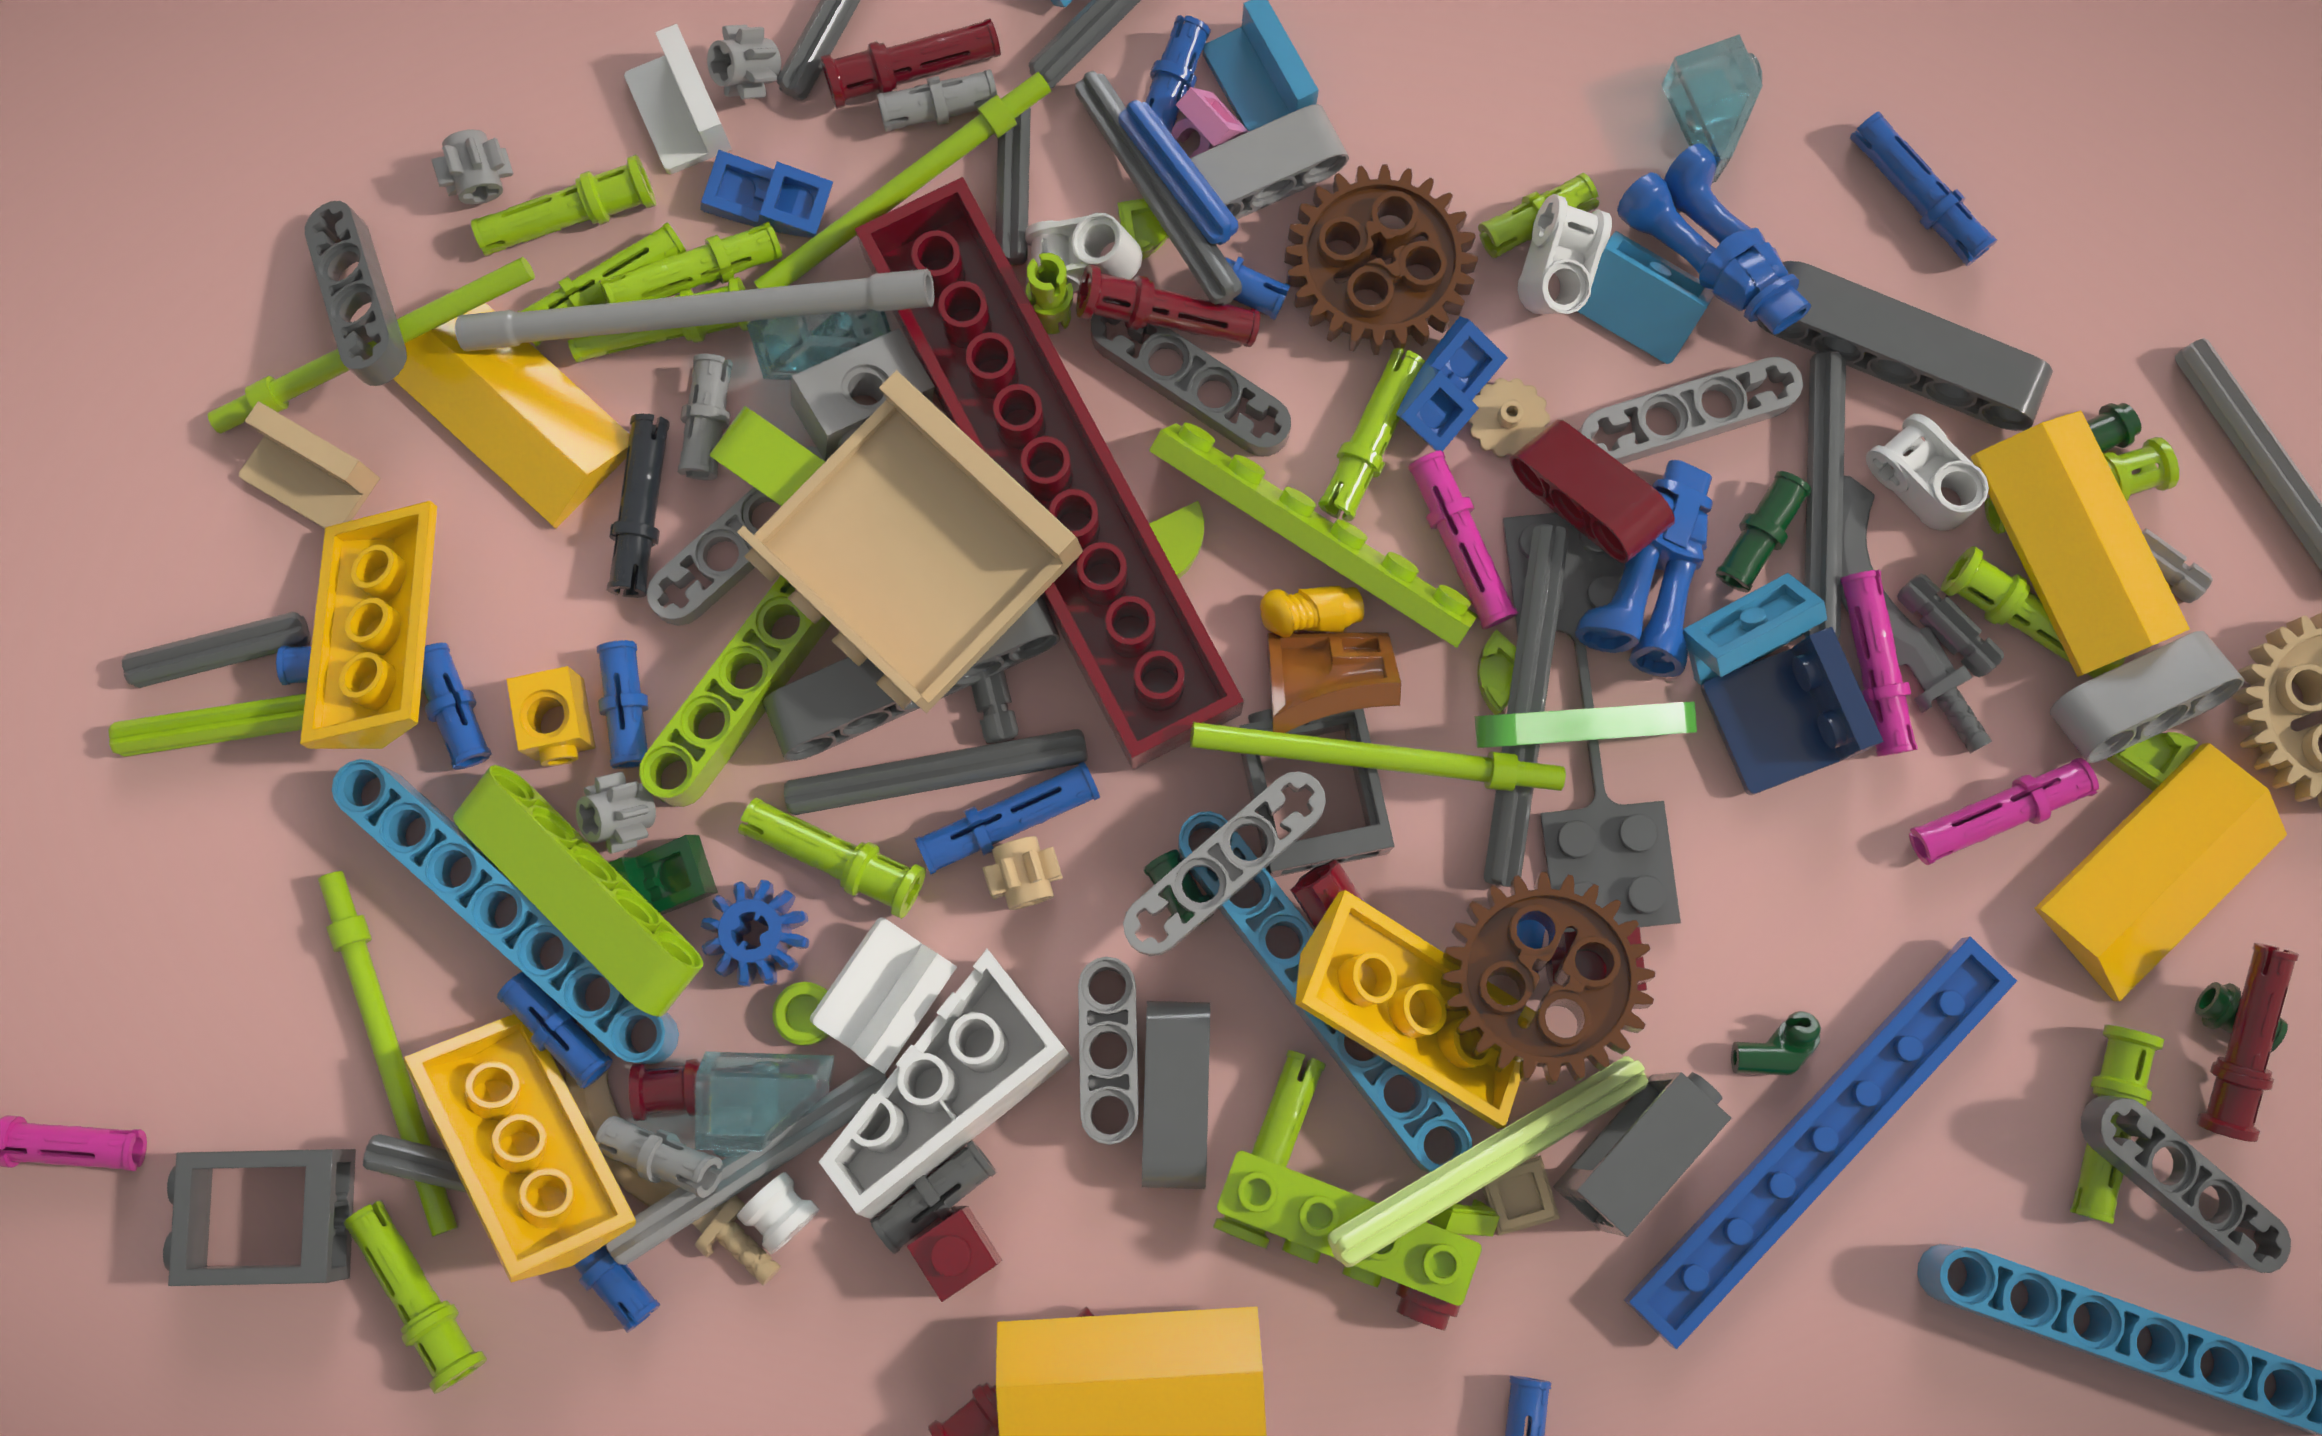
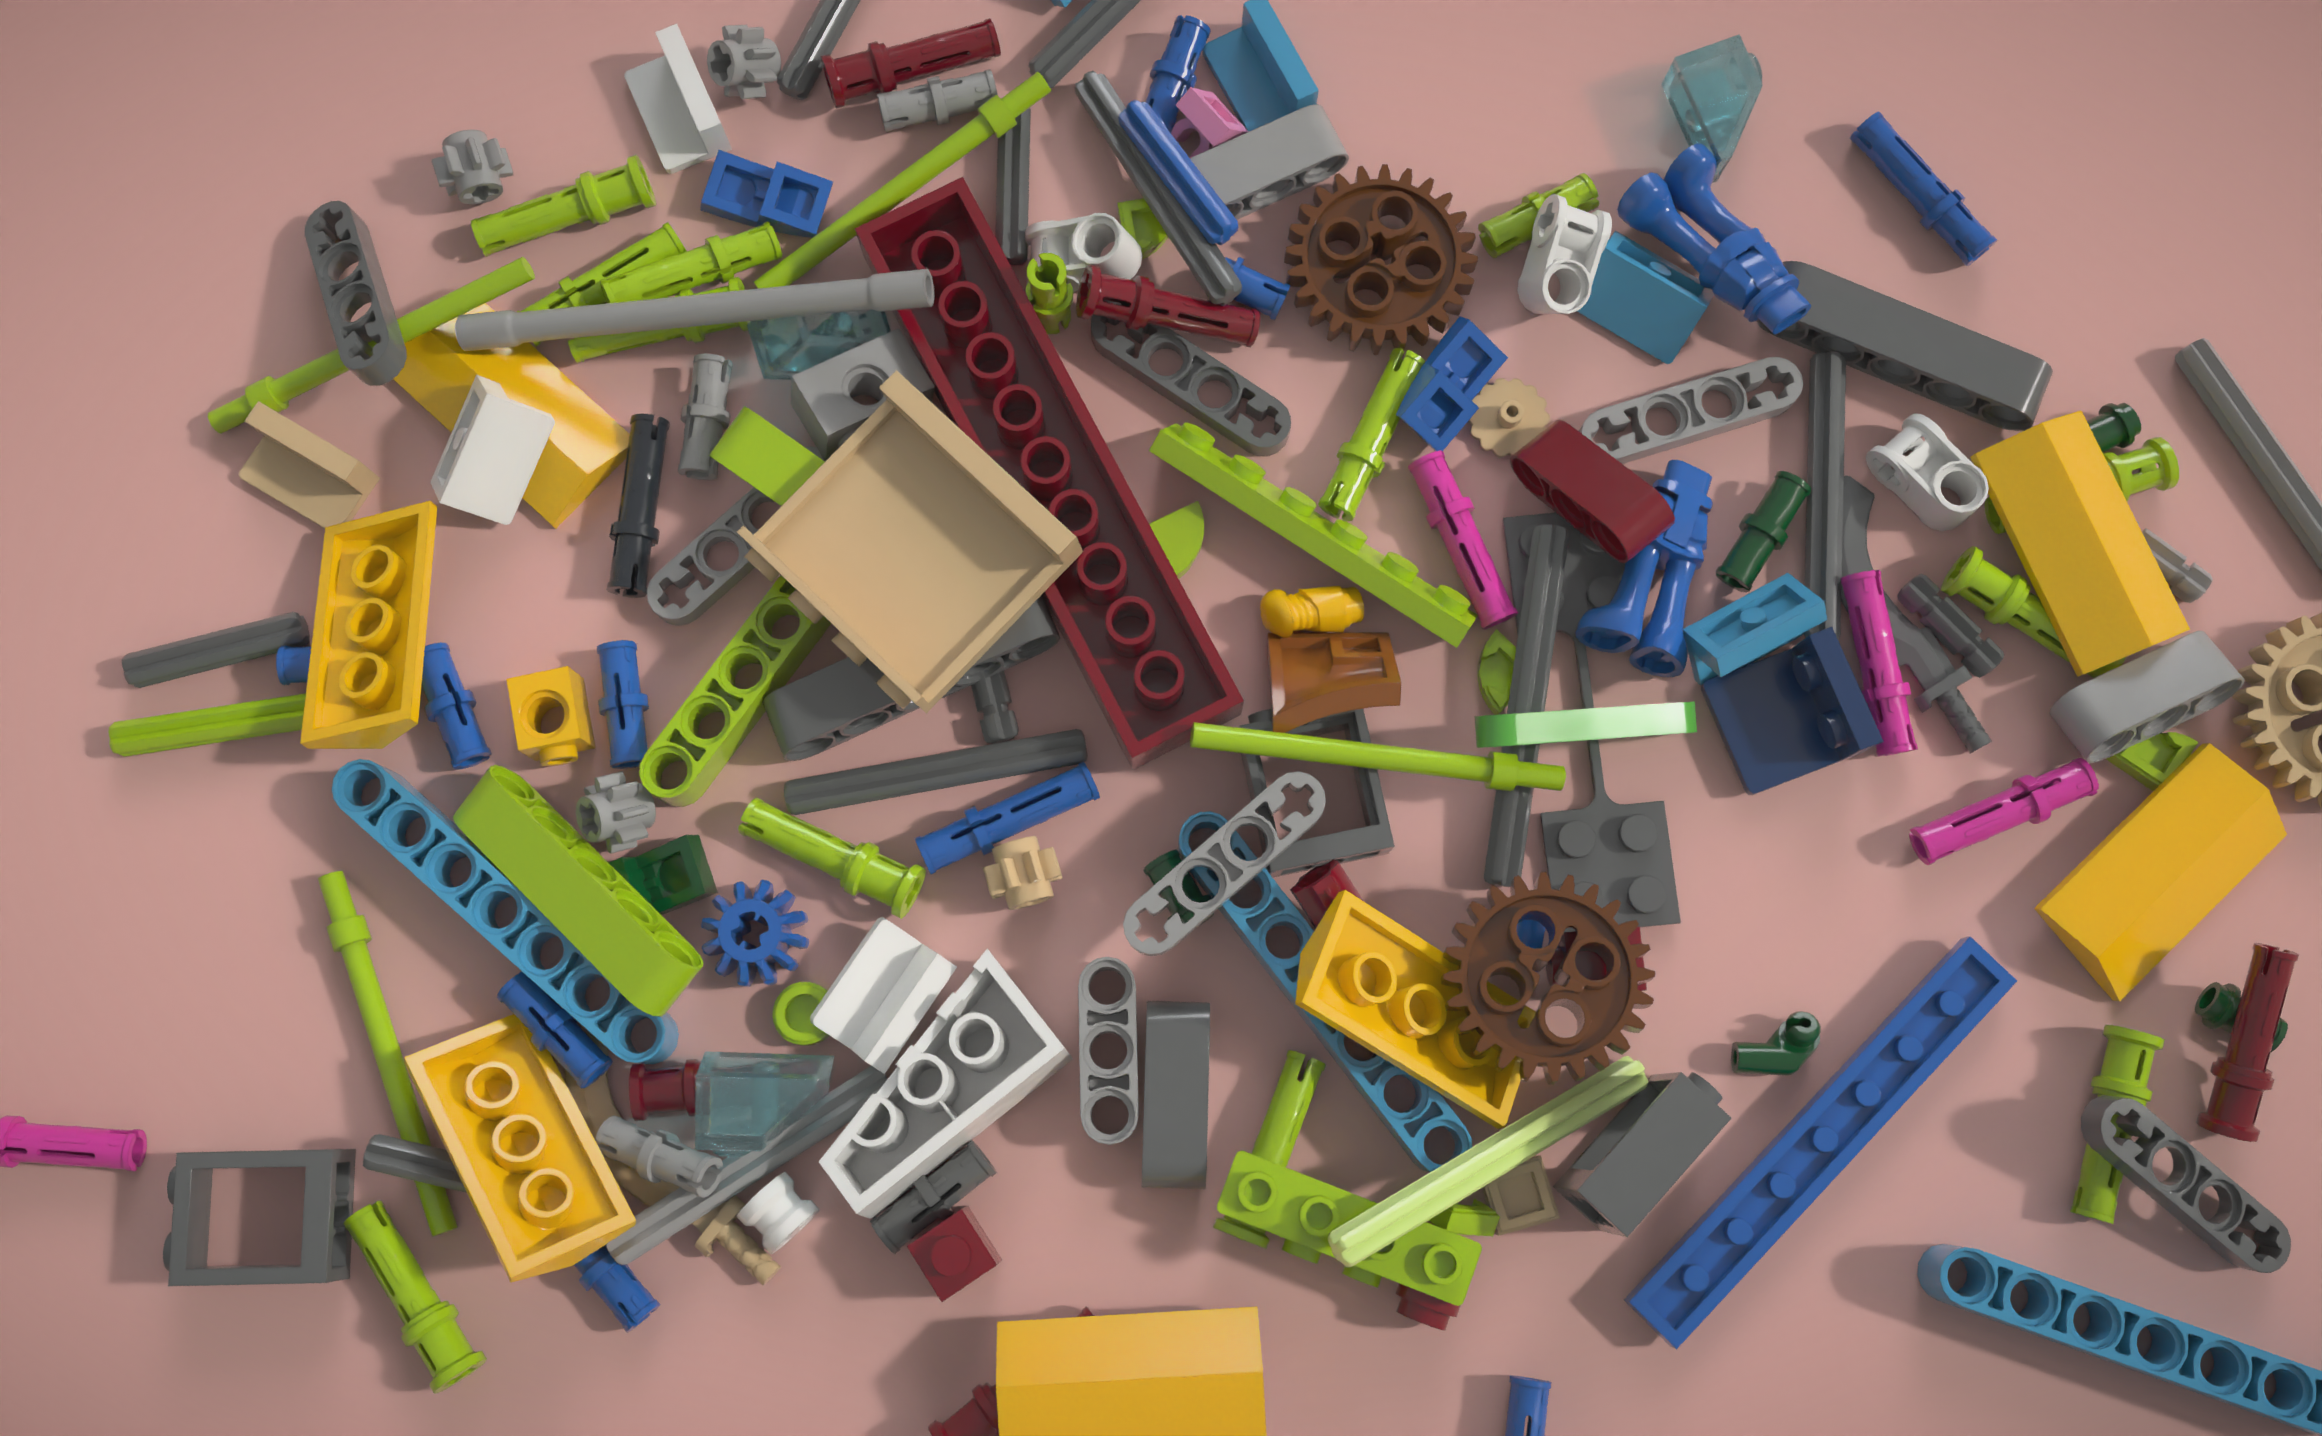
none -> white panel [430,375,555,525]

